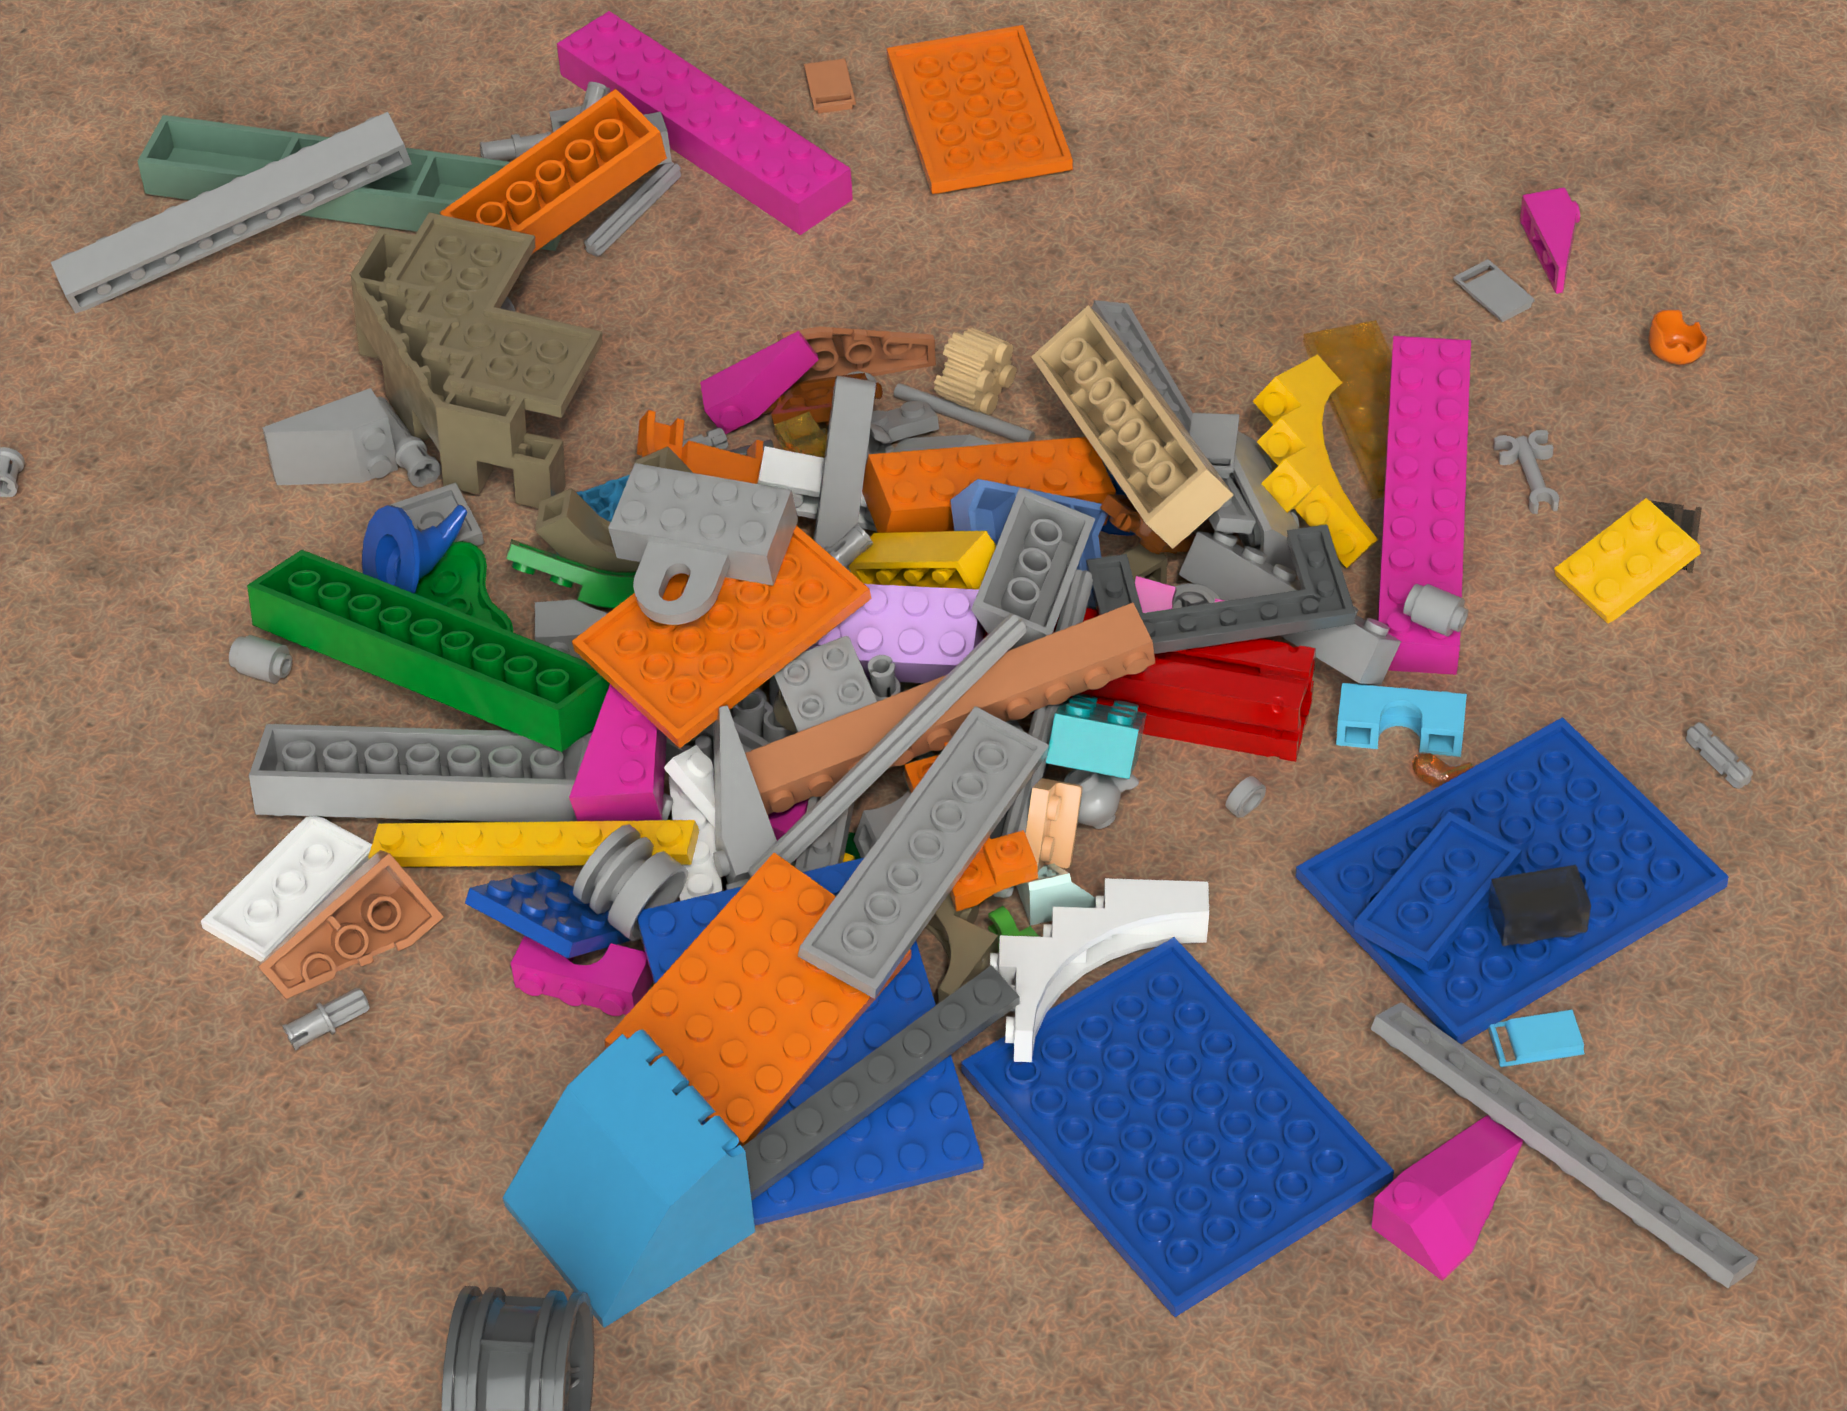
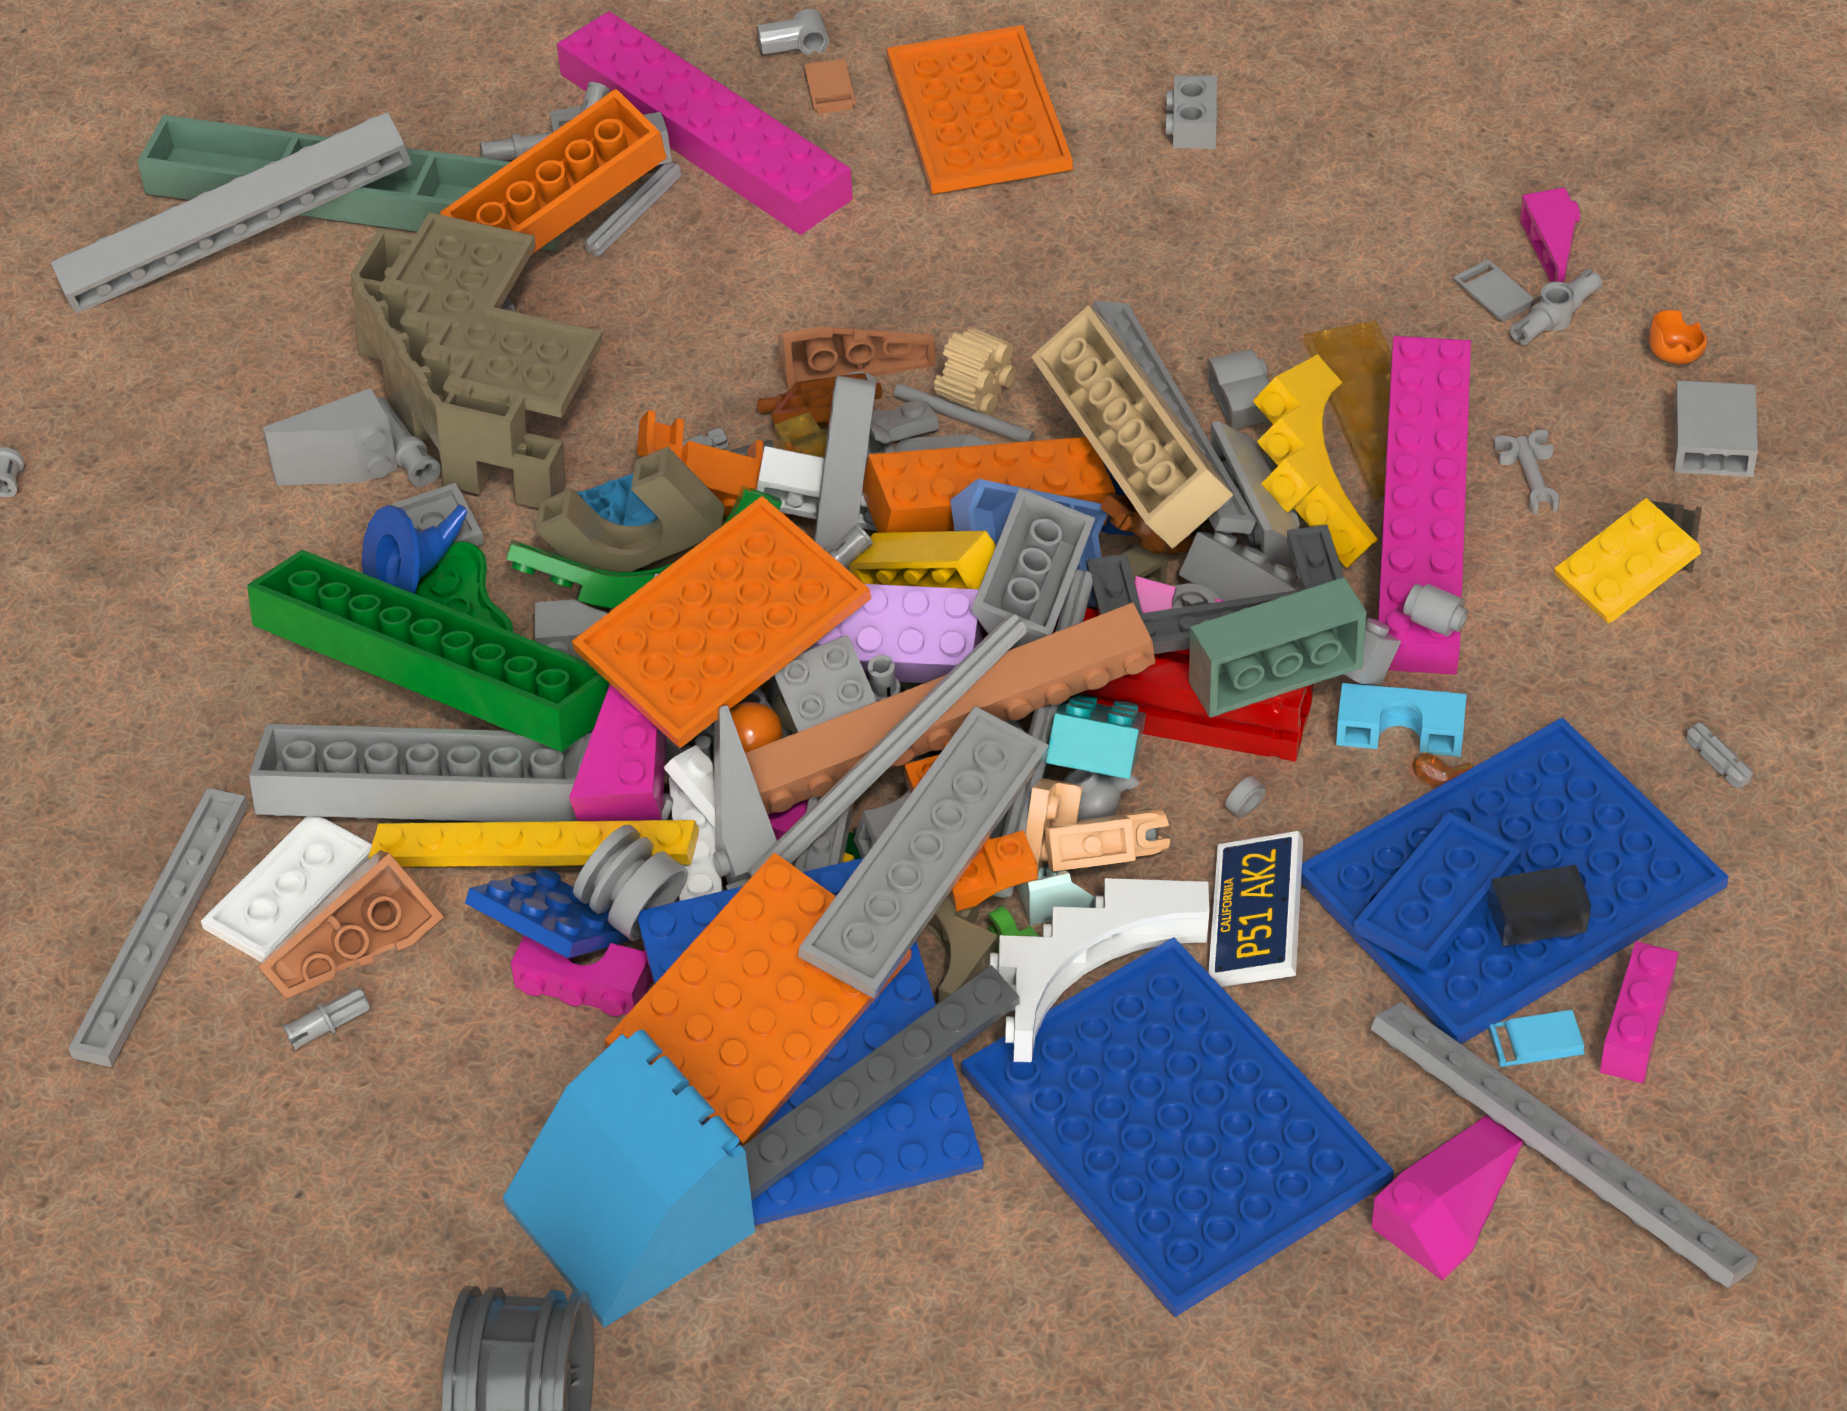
light grey brick [229,635,292,684] -> none
light grey brick [608,463,798,625] -> none
dark pink slope [700,331,819,434] -> none
light grey piece [1190,413,1240,479] -> none
none -> light grey plate [69,788,248,1067]
none -> orange hair [729,701,783,753]
none -> light grey piece [757,9,829,55]
none -> light nougat plate [1045,809,1170,872]
none -> light grey brick [1166,75,1217,149]
none -> sand green brick [1189,577,1367,718]
none -> light grey brick [1207,349,1269,429]
none -> tile [1208,831,1303,987]
none -> light grey pin [1510,269,1602,346]
none -> dark pink arch [1600,941,1679,1084]
none -> light grey brick [1673,381,1758,477]

